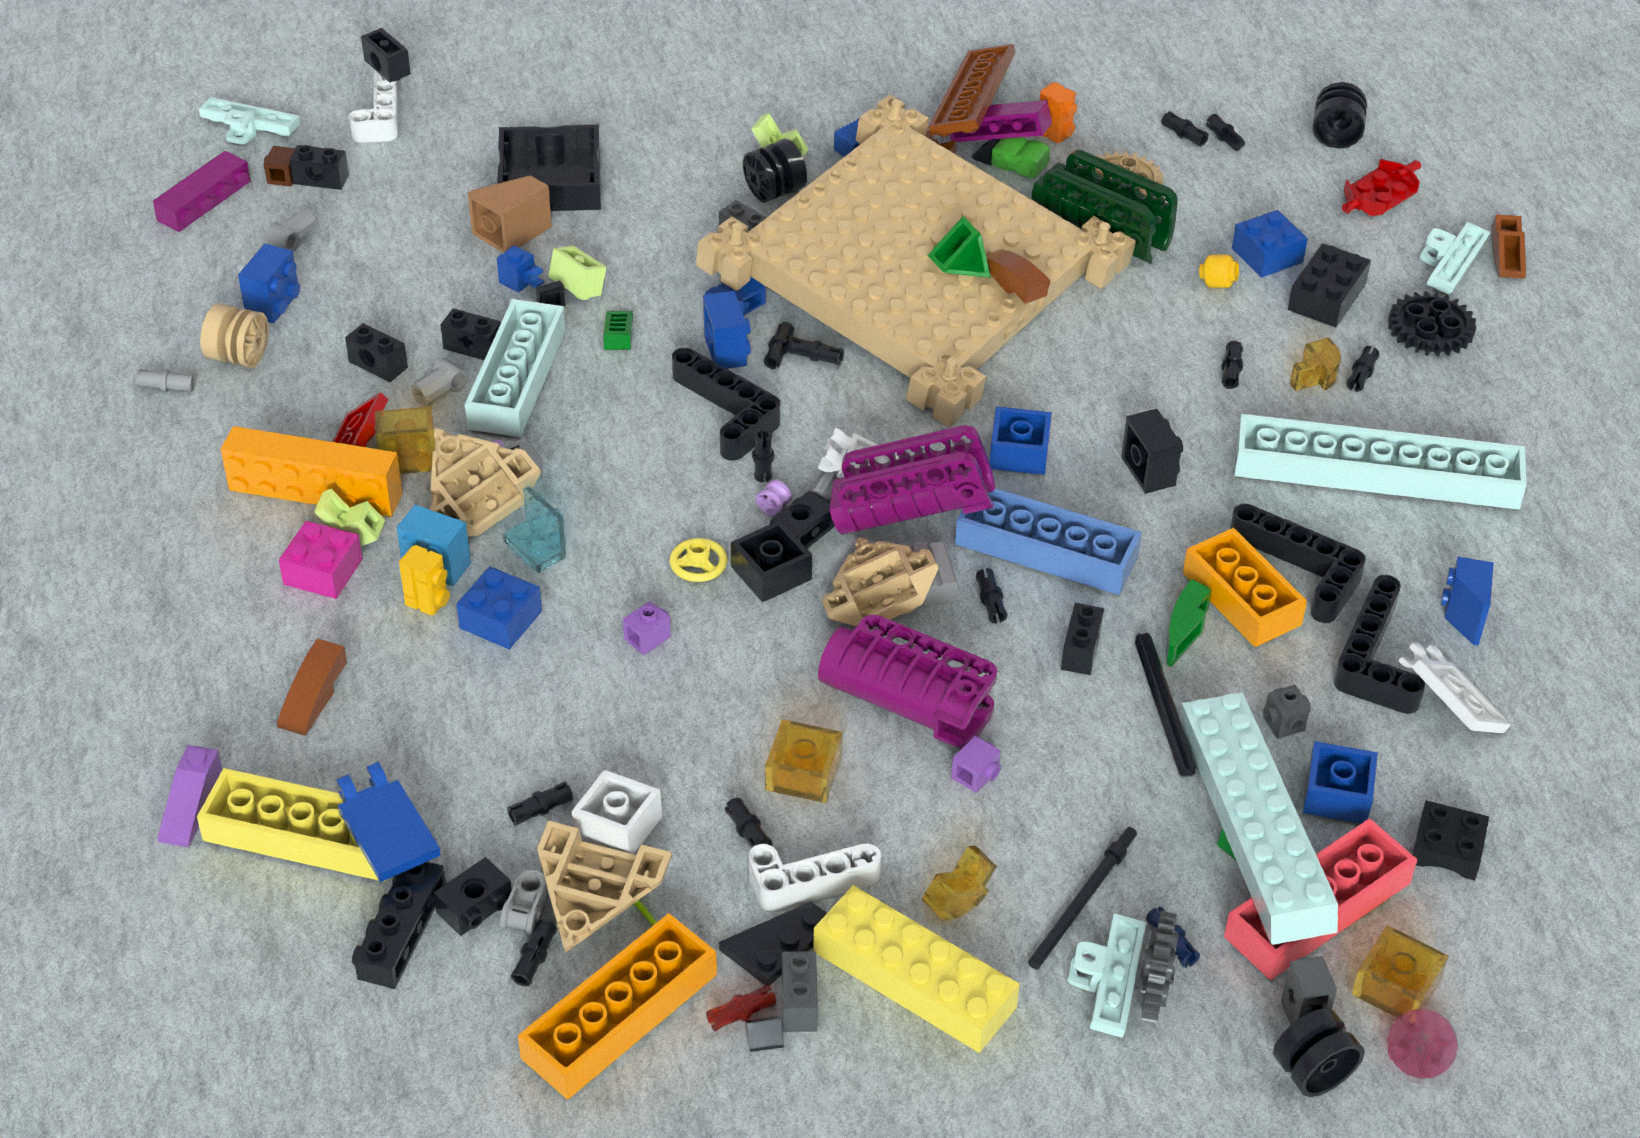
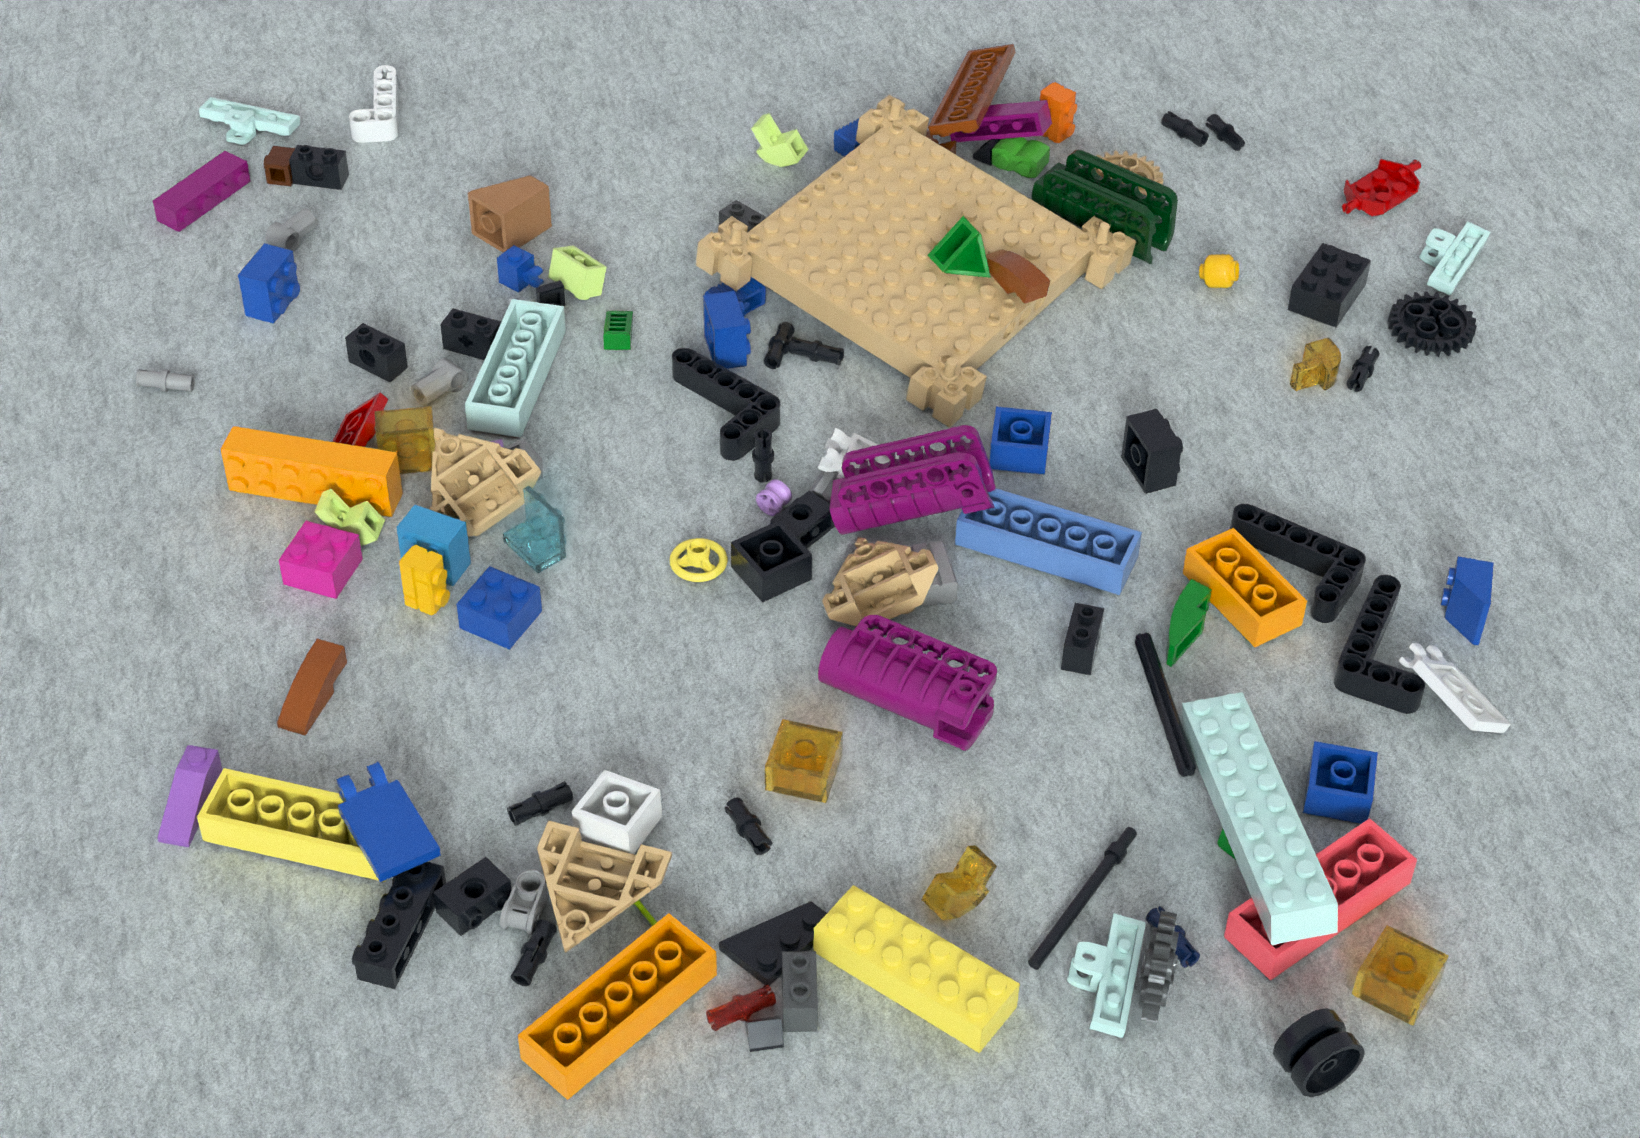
tan wheel [200,303,269,368] -> none
black brick [361,28,411,83] -> none
black tile [497,124,601,211] -> none
medium lavender brick [623,601,671,655] -> none
black wheel [743,138,807,203] -> none
white beam [748,843,881,912] -> none
medium lavender brick [951,735,1001,793] -> none
black pin [975,568,1008,624] -> none
black pin [1221,341,1243,389] -> none
blue brick [1232,210,1308,277] -> none
light aqua brick [1234,414,1527,510] -> none
dark grey brick [1263,685,1311,739] -> none
dark grey brick [1281,956,1337,1025] -> none
black wheel [1313,82,1368,149] -> none
clear pink plate [1387,1009,1458,1079] -> none
black brick [1413,800,1490,881] -> none
dark orange slope [1491,214,1526,279] -> none

